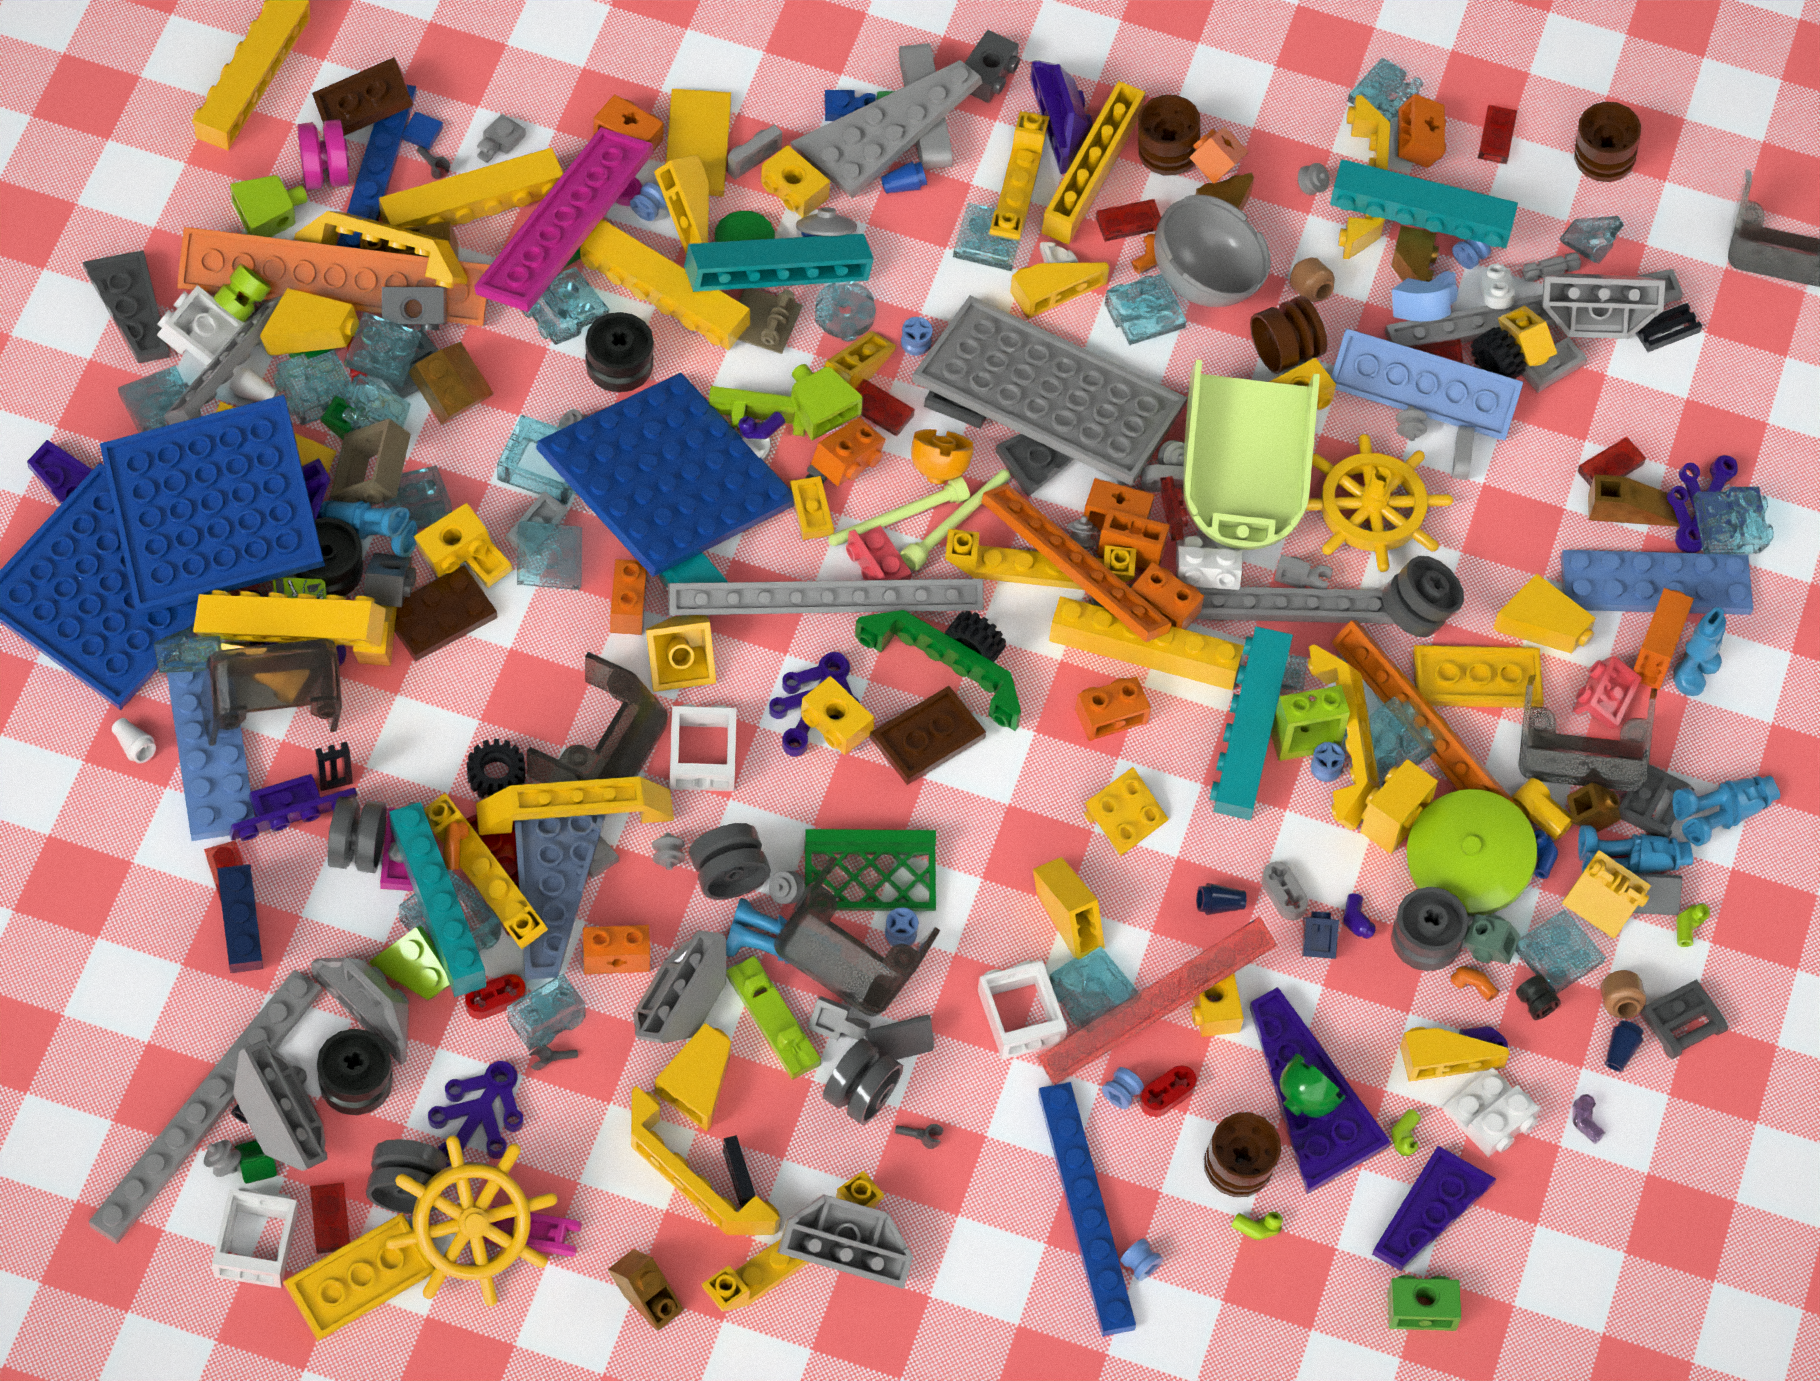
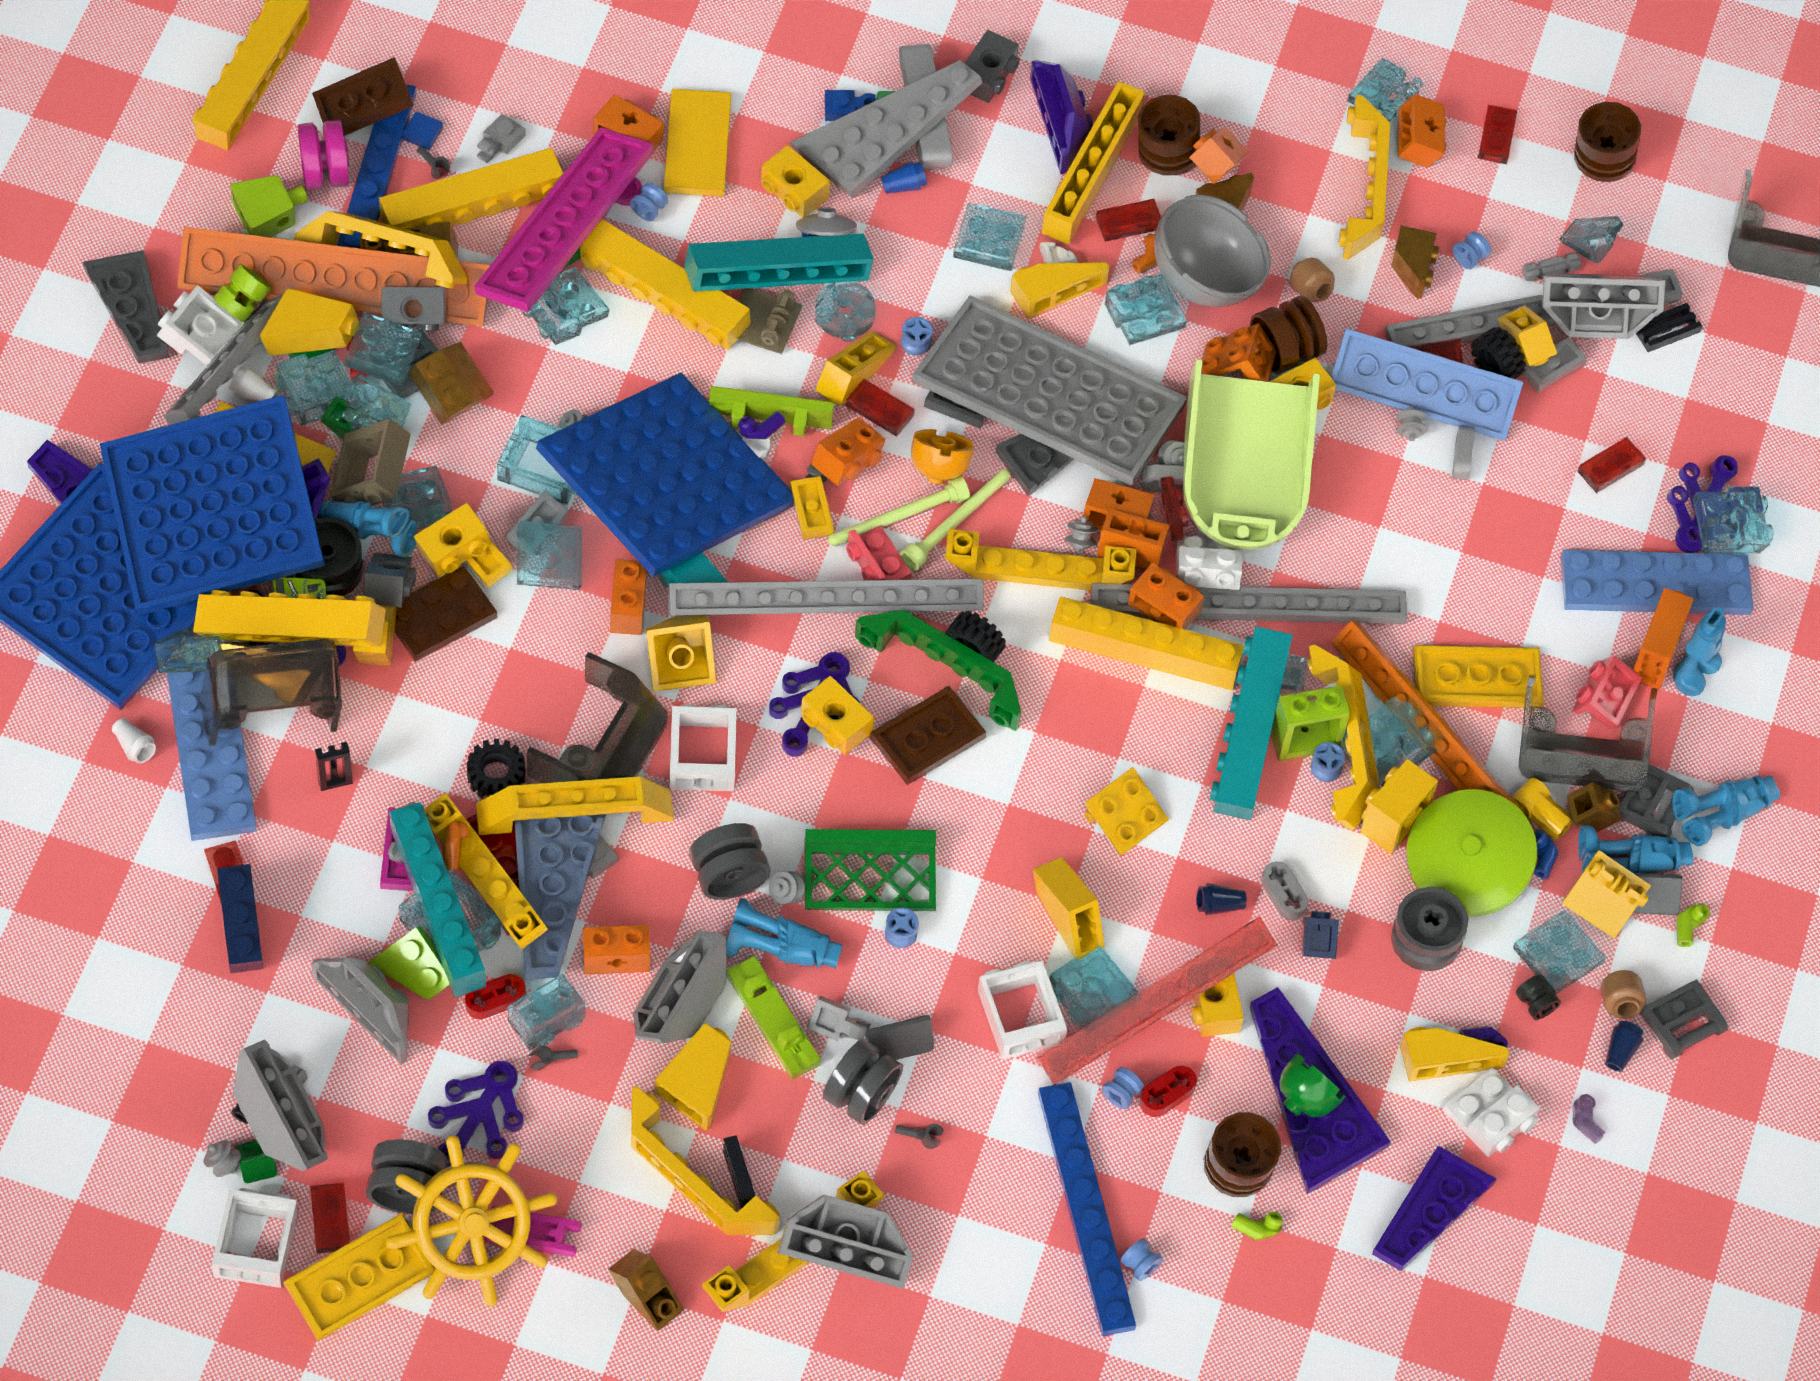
light grey plate [89,970,322,1244] -> none
clear light blue plate [118,365,201,433] -> none
dark purple bracket [229,774,357,841] -> none
pearl dark grey wheel [317,1029,393,1116] -> none
dark grey wheel [327,796,387,874] -> none
pearl dark grey wheel [585,312,654,393] -> none
light grey wheel [652,832,685,870] -> none
yellow slope [654,154,709,254] -> none
green tile [715,211,775,242] -> none
light grey plate [727,124,782,180] -> none
clear smoke windscreen [774,856,941,1017] -> none
lime torso [791,364,863,441] -> none
orange plate [981,483,1171,642] -> none
yellow slope [989,111,1049,242] -> none
orange brick [1075,676,1151,741] -> none
light grey plate [1274,554,1333,589] -> none
light grey wheel [1298,163,1329,195] -> none
yellow piece [1305,434,1454,572] -> none
teal brick [1330,159,1518,249] -> none
dark purple arm [1343,893,1376,939] -> none
dark grey wheel [1382,556,1464,637] -> none
bright green brick [1387,1275,1461,1331] -> none
lime arm [1391,1109,1421,1156] -> none
light blue brick [1392,271,1458,322] -> none
orange arm [1450,966,1500,1002] -> none
sand green brick [1464,914,1521,965] -> none
white plate [1480,264,1515,309] -> none
yellow slope [1493,573,1596,654] -> none
pearl gold slope [1588,474,1681,527] -> none
none -> orange bracket [1201,323,1277,382]

